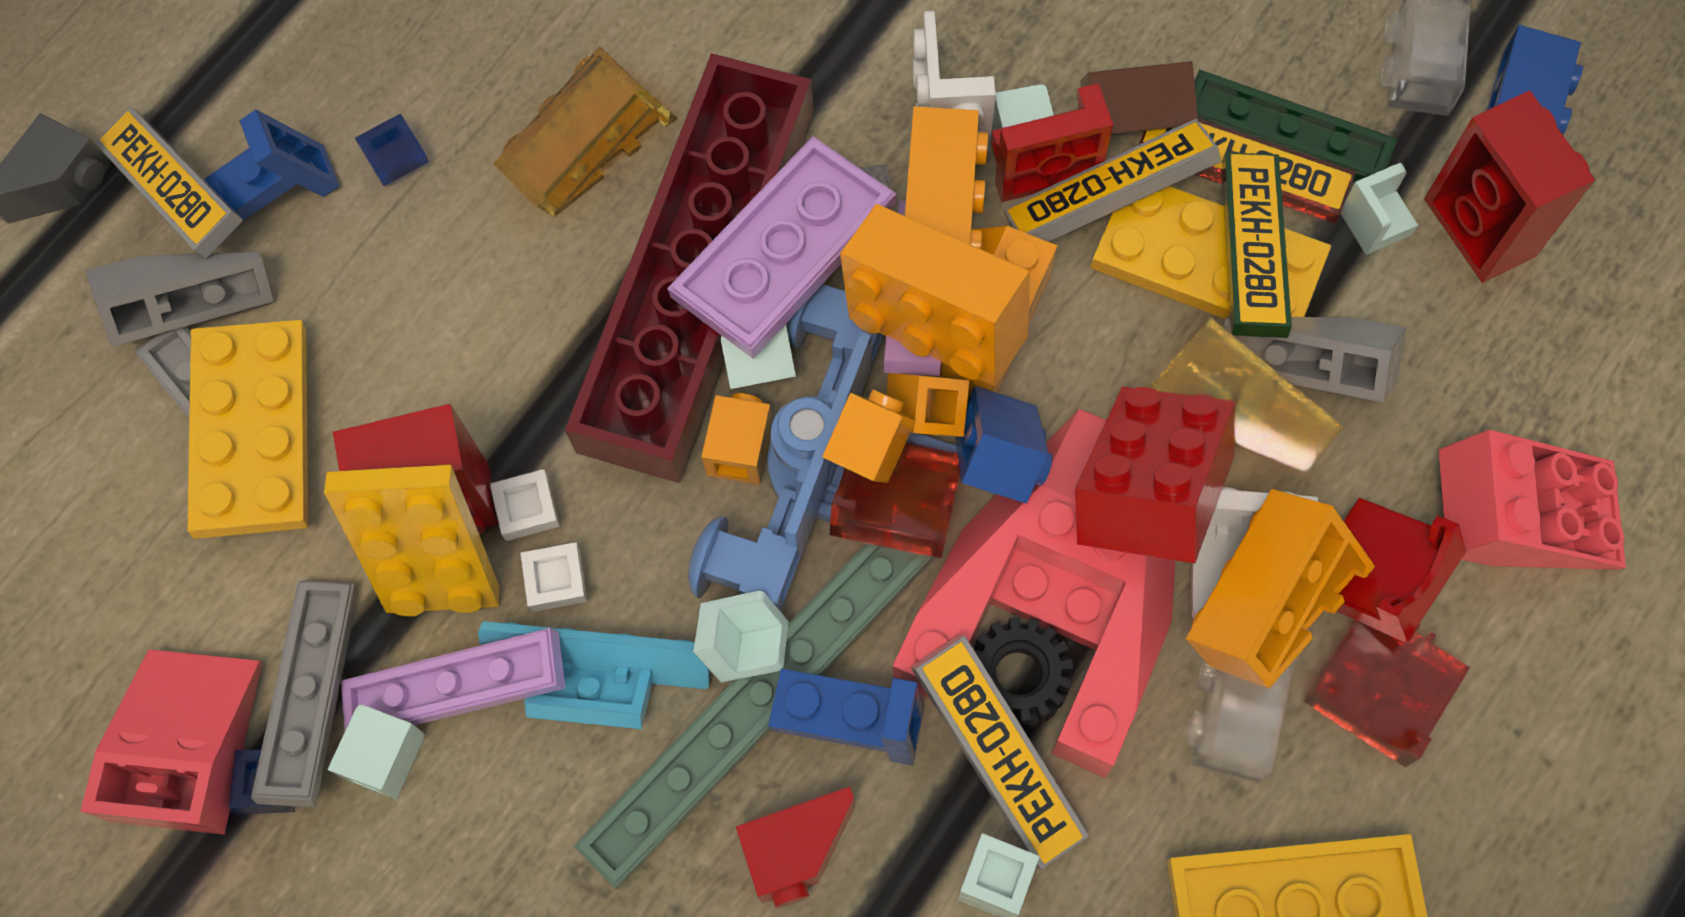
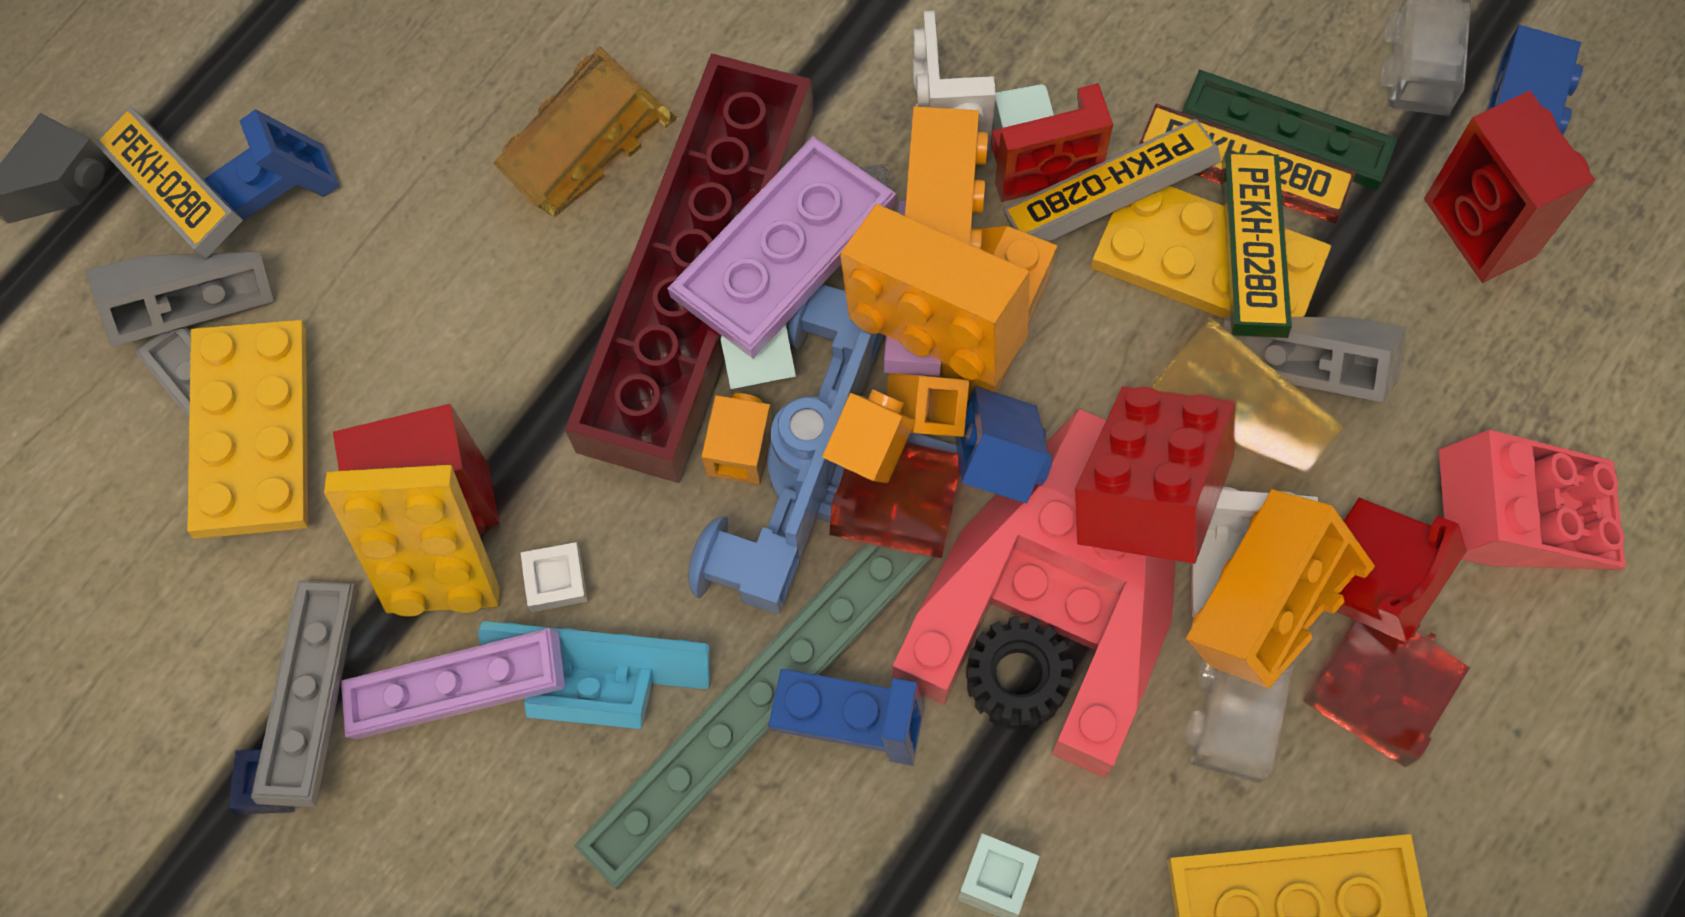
coral slope [80,649,262,835] -> none
light aqua panel [327,705,425,800] -> none
clear blue plate [355,113,429,187] -> none
white plate [490,469,560,541] -> none
light aqua panel [693,591,789,683] -> none
red slope [736,787,855,908] -> none
tile [911,634,1089,870] -> none
reddish brown panel [1080,61,1198,135] -> none
light aqua panel [1340,163,1418,255] -> none

